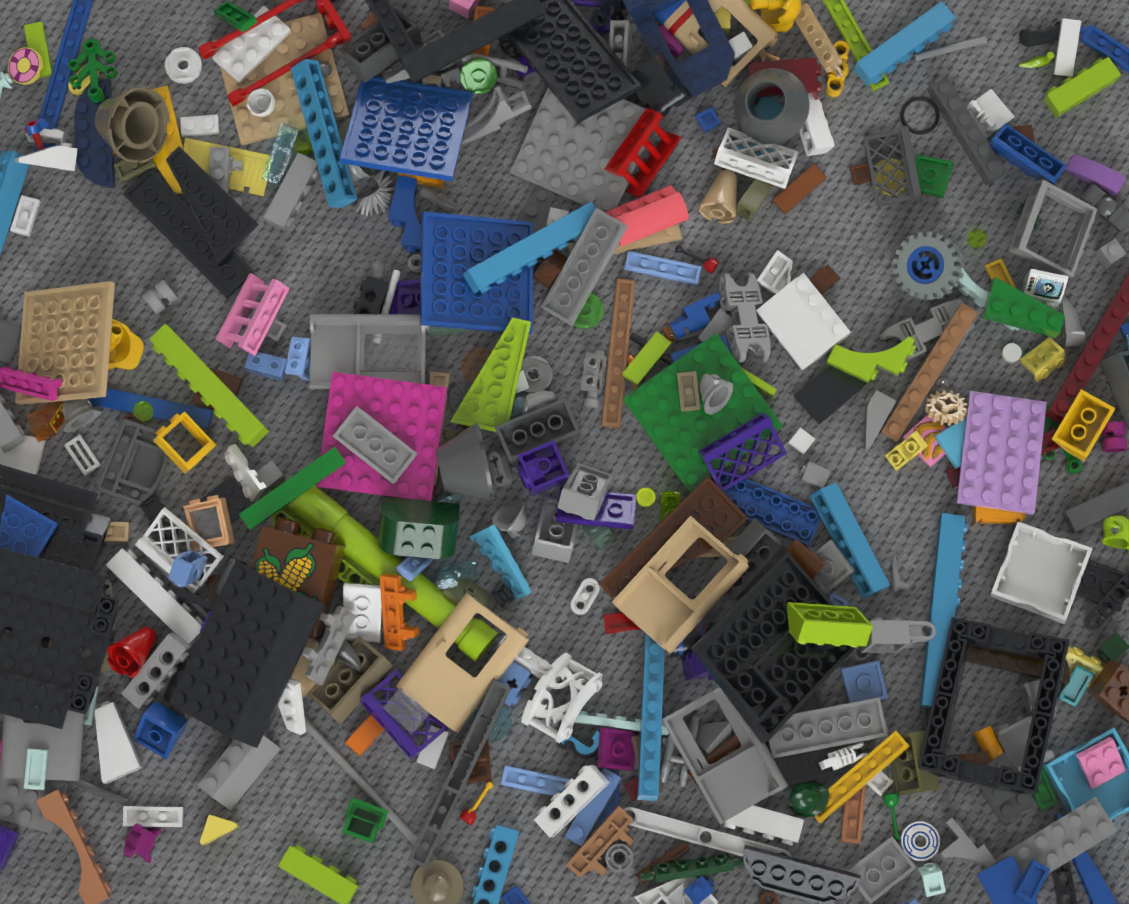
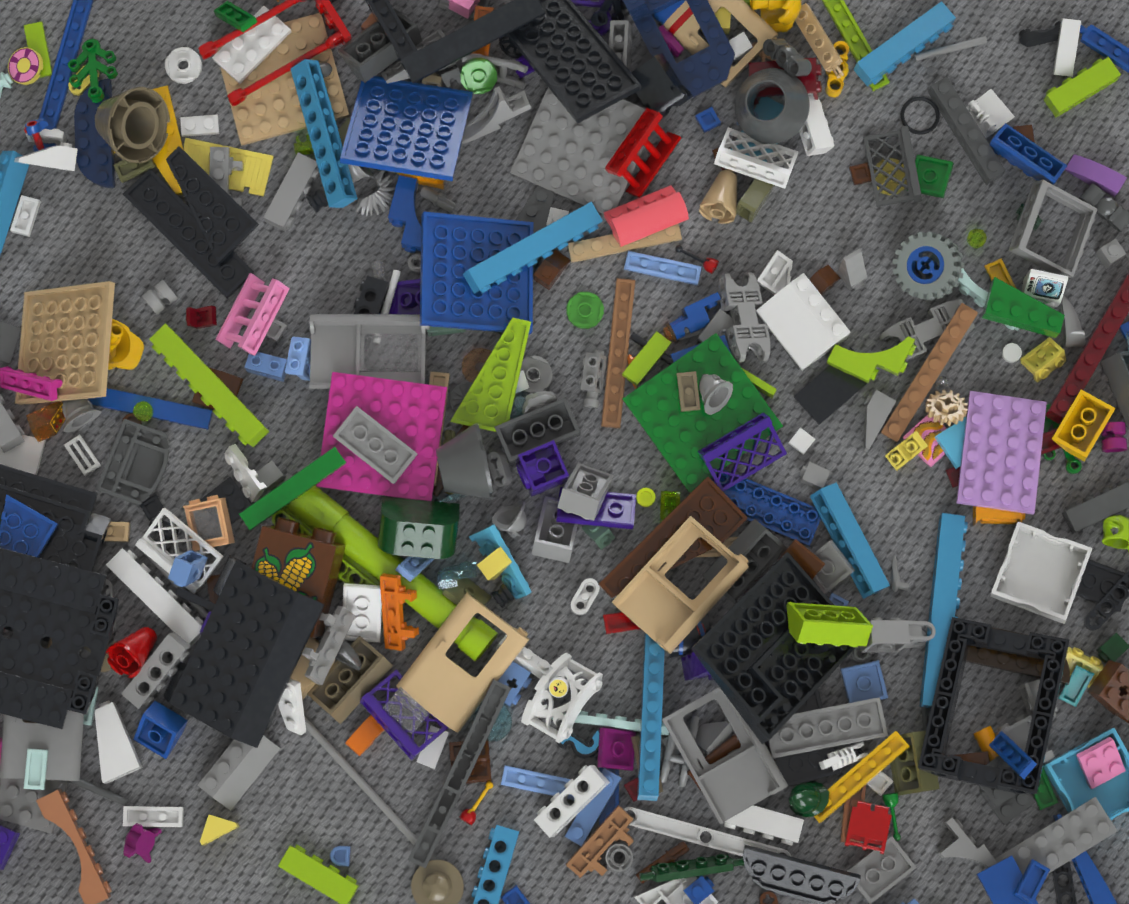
yellow window [153,411,216,474] -> none
white hair [247,89,275,117] -> none
clear light blue slope [262,123,299,185] -> none
green plate [342,797,389,844] -> none
light grey plate [541,208,628,326] -> none
dark orange tile [772,164,827,214] -> none
white tile [900,821,940,861] -> none
light aqua bracket [918,863,946,897] -> none
lime bar [1019,52,1054,68] -> none
none -> dark red bracket [186,305,217,329]
none -> black wheel [306,189,328,213]
none -> medium blue tile [330,846,351,867]
none -> light yellow slope [477,546,512,580]
none -> light yellow tile [549,677,569,698]
none -> dark grey piece [763,39,812,77]
none -> light grey slope [838,248,867,291]
none -> red plate [845,801,892,854]
none -> blue tile [989,731,1037,779]

